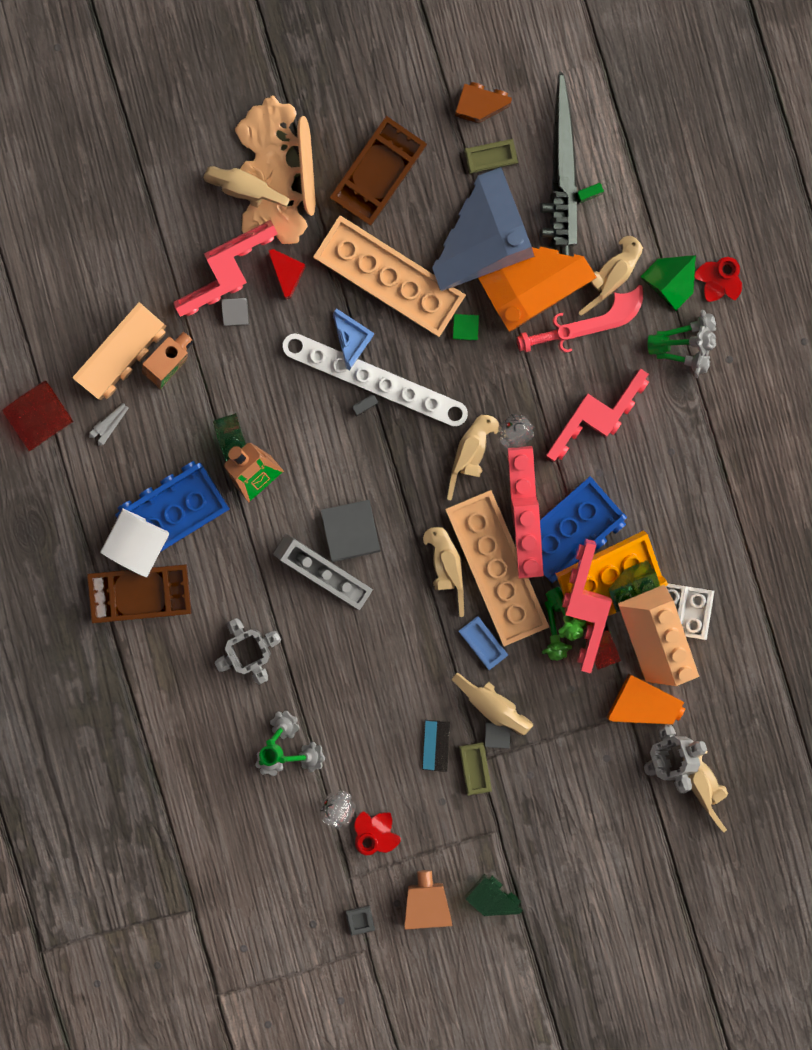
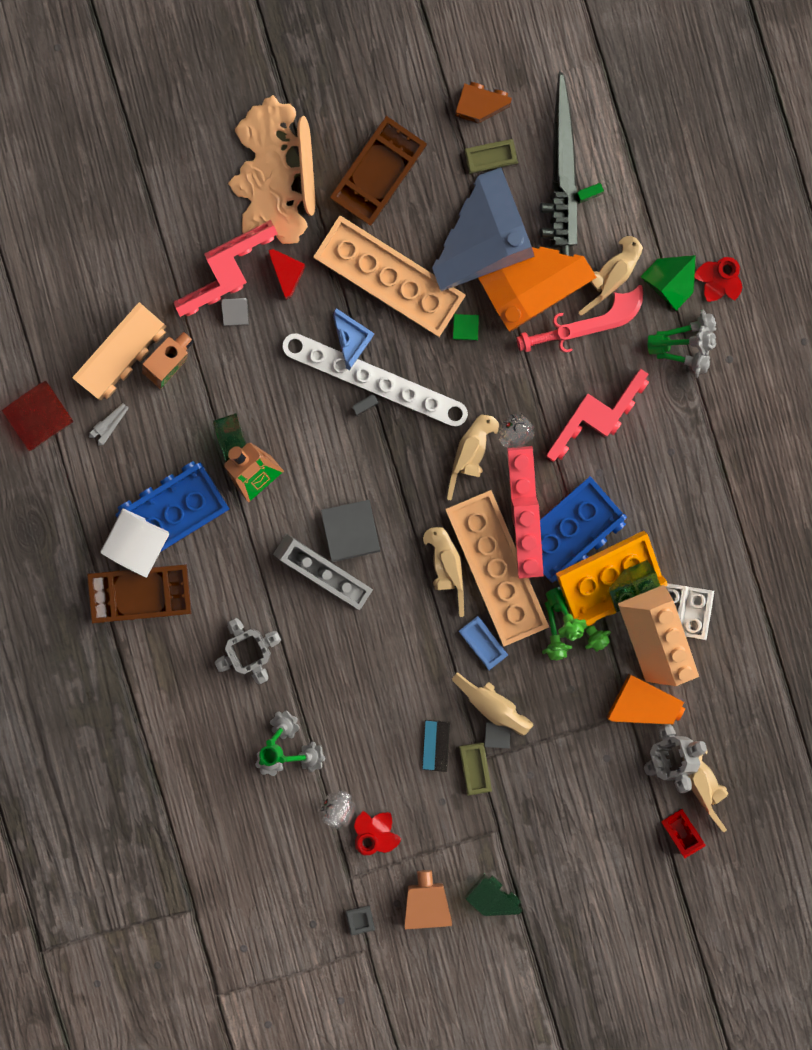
tan animal [203,166,290,208] -> none
coral bracket [562,539,612,673] -> none
clear red bracket [586,630,621,670] -> none
none -> red slope [661,809,706,859]

